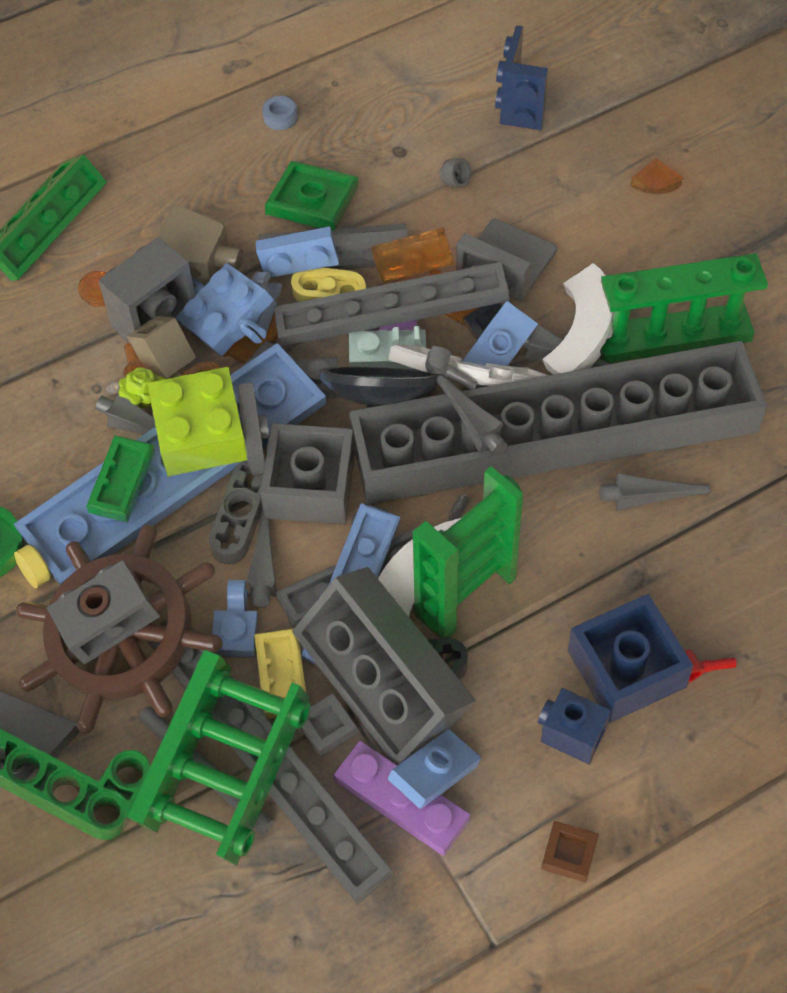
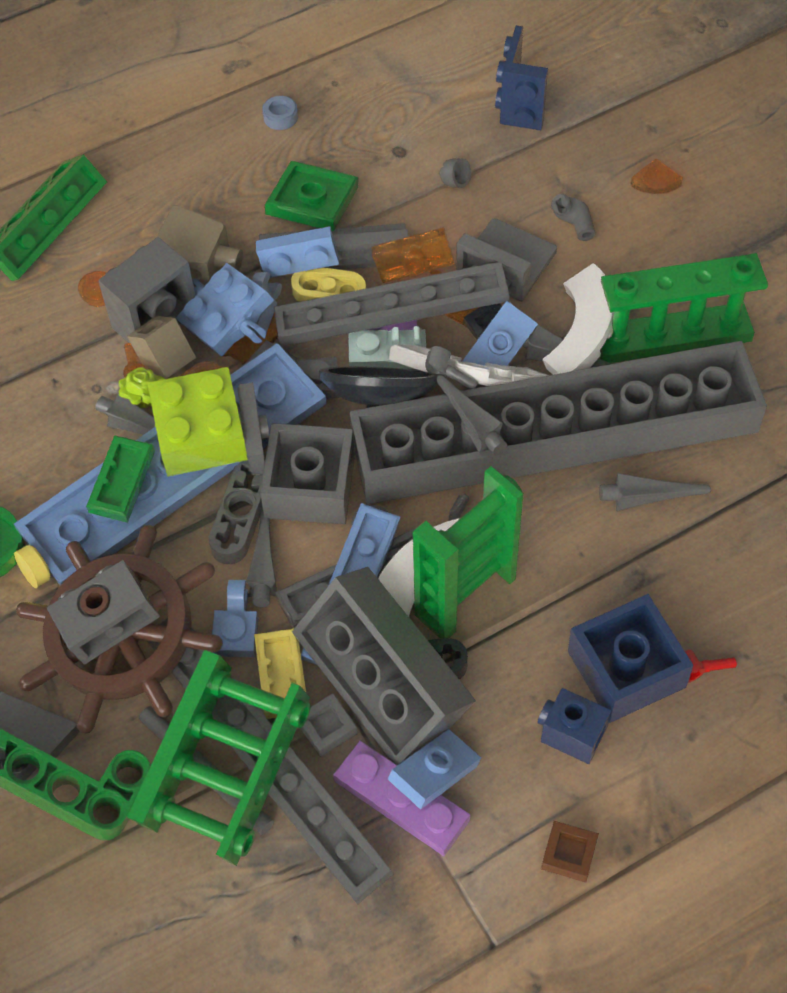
none -> dark grey arm [551,194,596,241]

